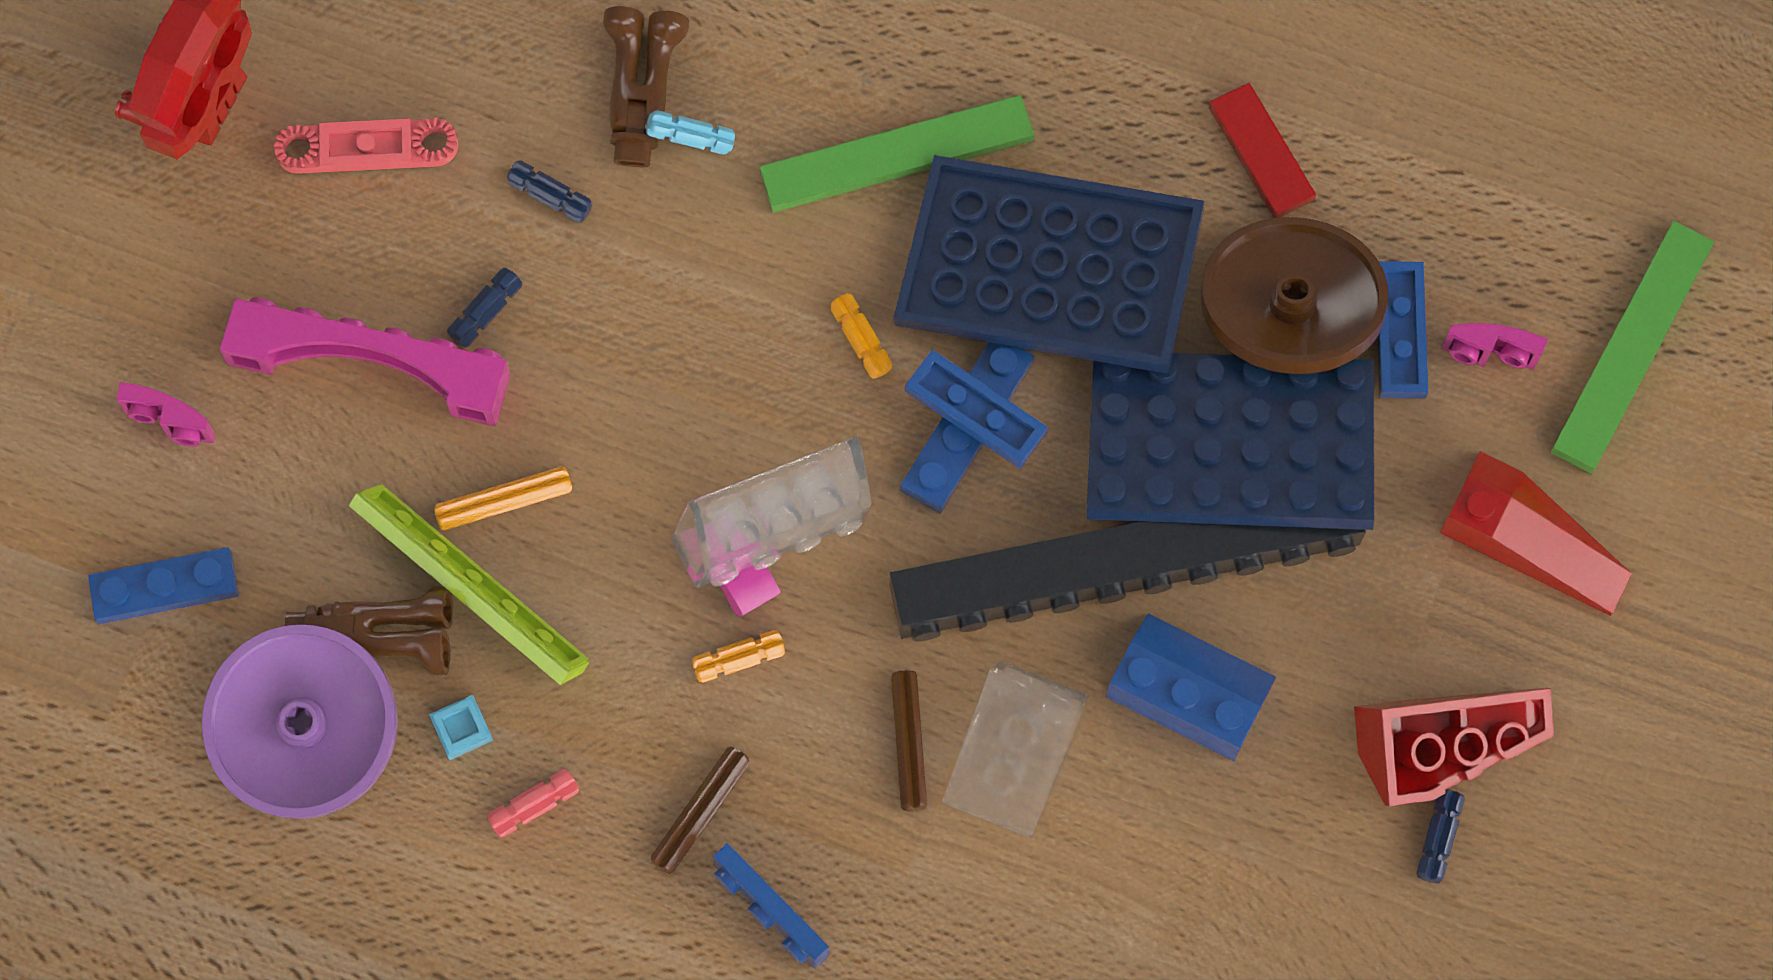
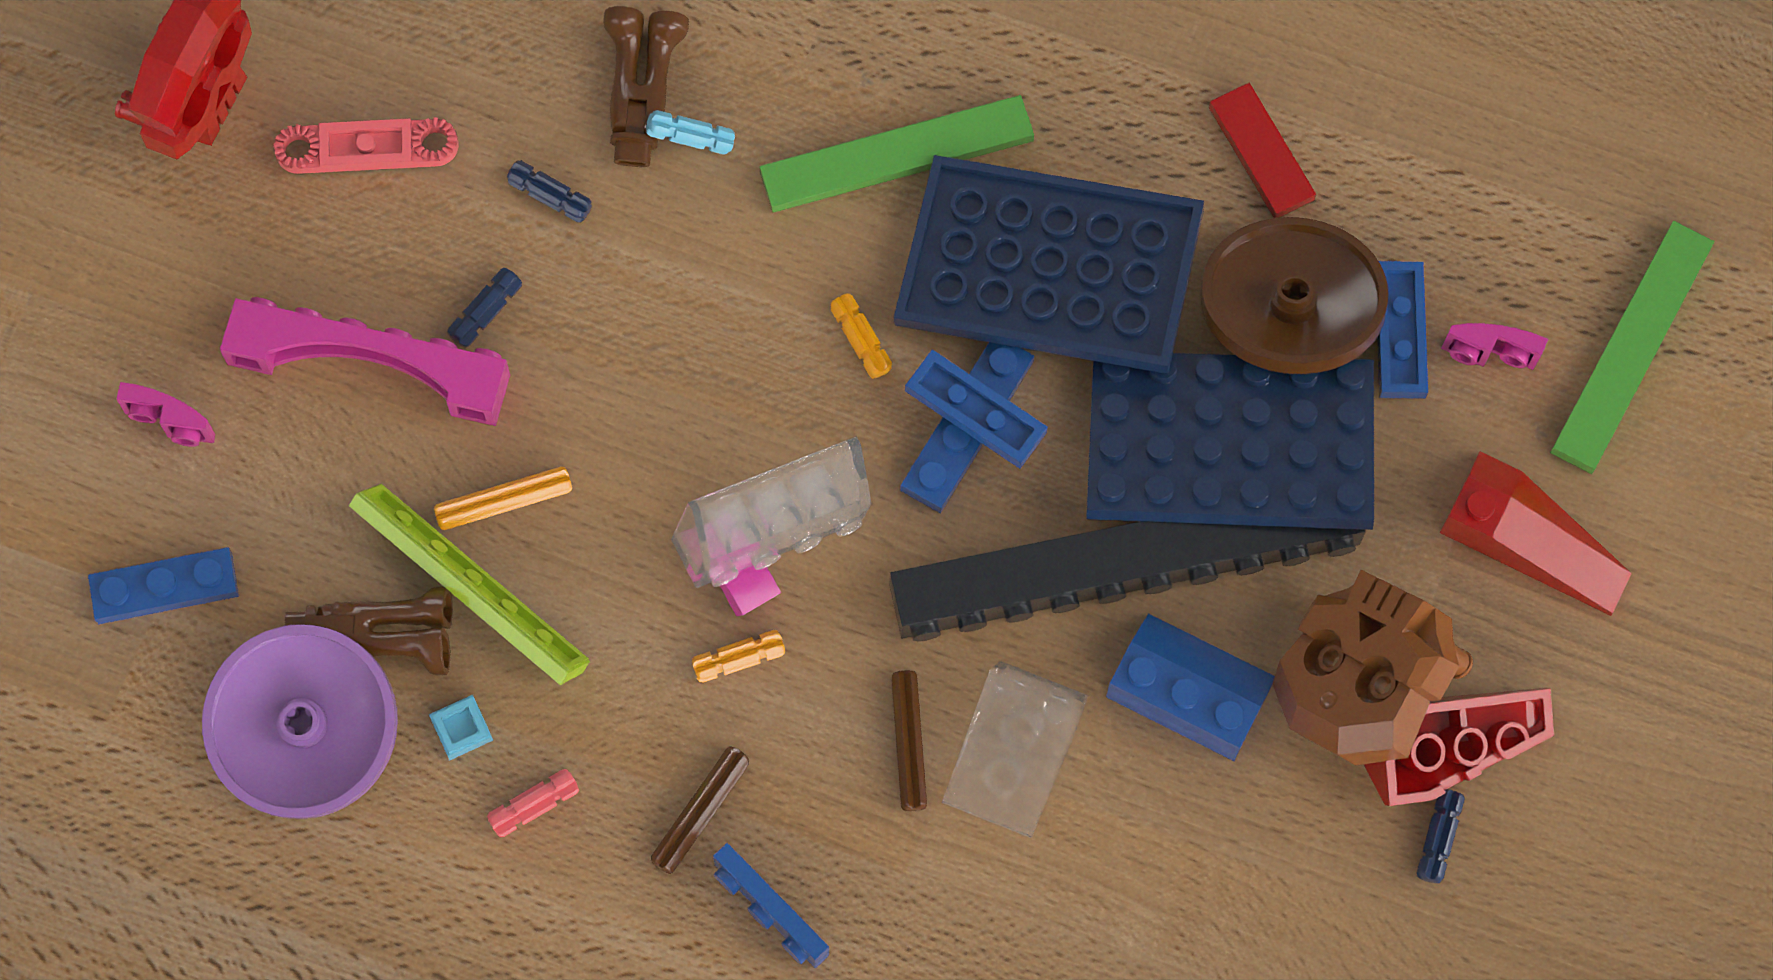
none -> dark orange brick [1272,570,1473,766]

